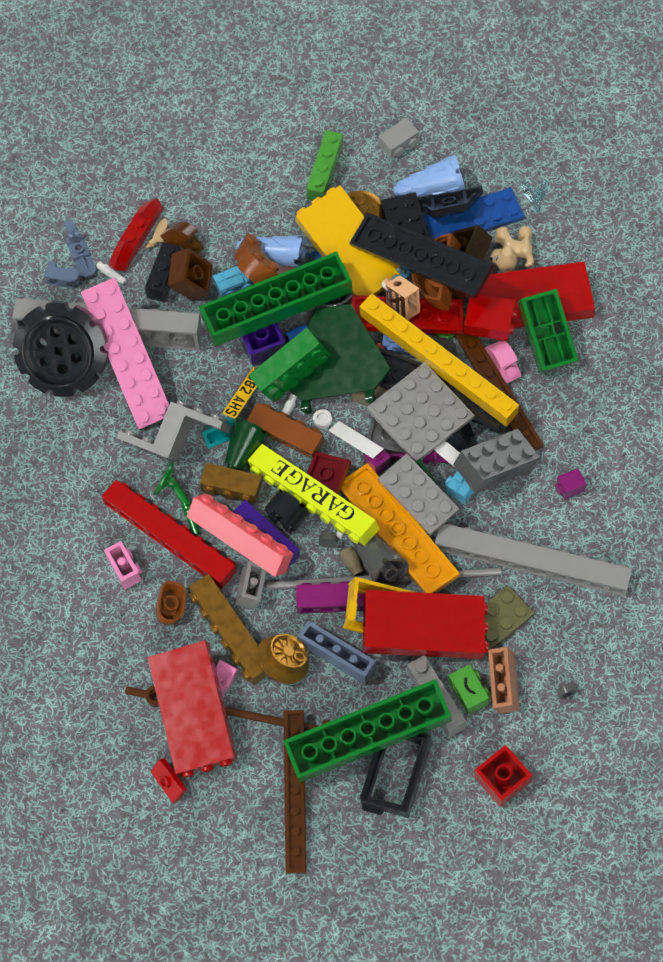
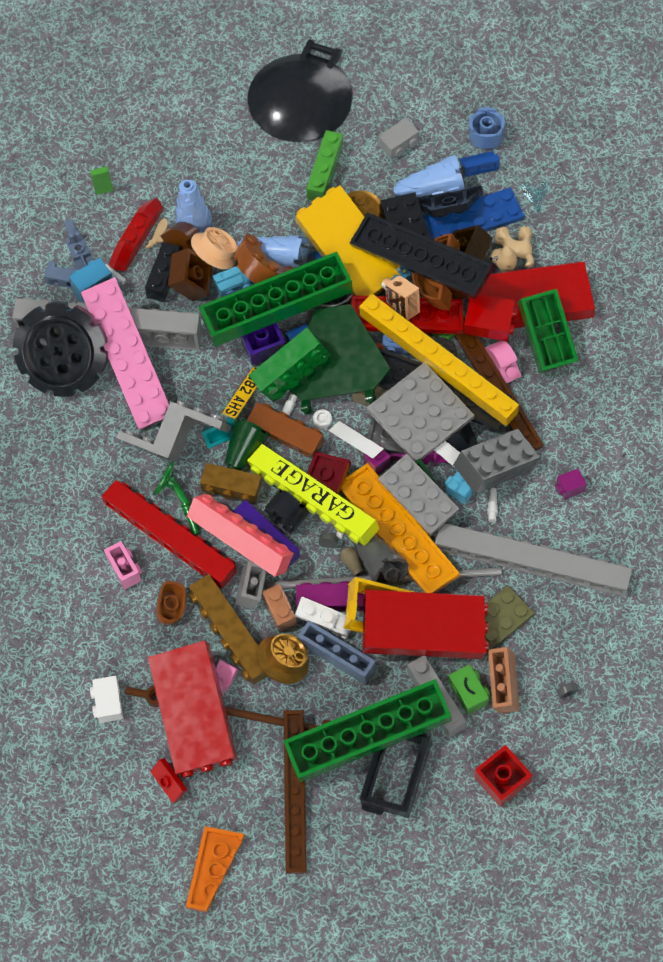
none -> dark azure brick [69,258,113,303]
none -> bright green tile [90,166,113,195]
none -> white brick [90,676,124,723]
none -> light blue cone [175,179,212,233]
none -> orange wing [186,826,245,913]
none -> light nougat wheel [191,227,237,270]
none -> black dish [248,39,352,142]
none -> nougat brick [262,584,297,633]
none -> white plate [294,597,350,639]
none -> blue panel [459,151,500,177]
none -> medium blue brick [469,107,505,149]
none -> white animal [487,488,498,522]

